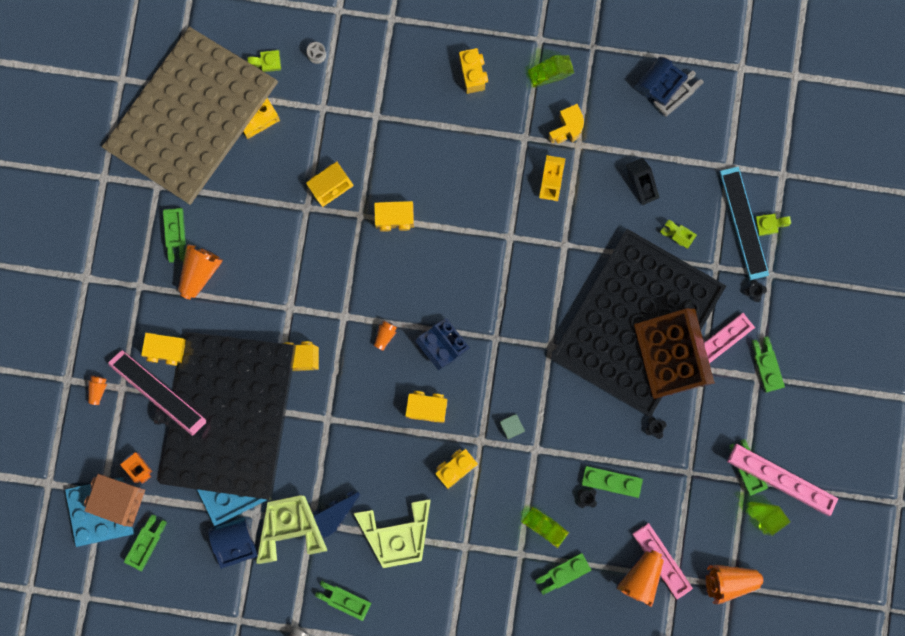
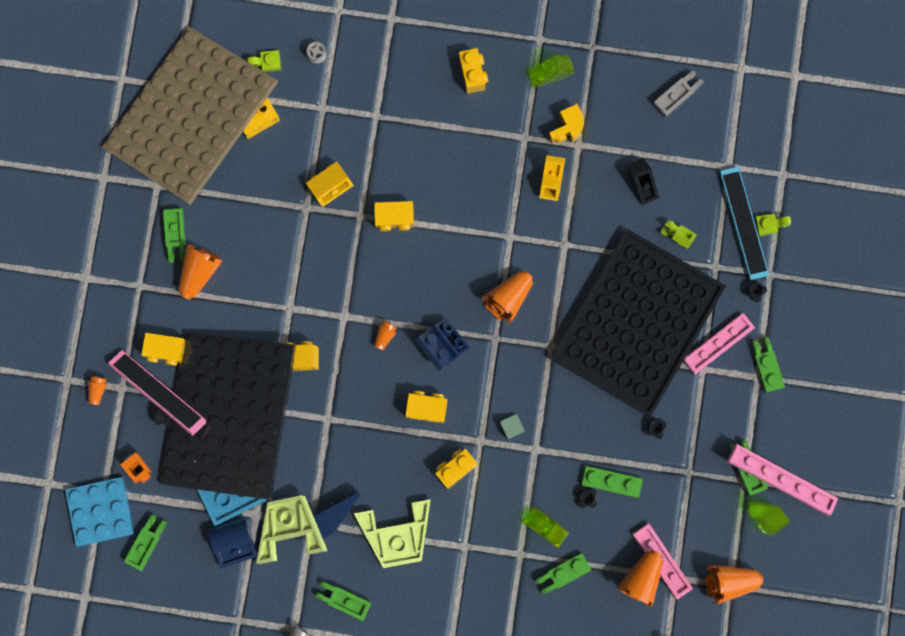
nougat slope [84,474,145,527] -> none
reddish brown slope [634,308,715,399] -> none
dark blue brick [635,57,688,107] -> none
none -> orange cone [482,271,533,324]

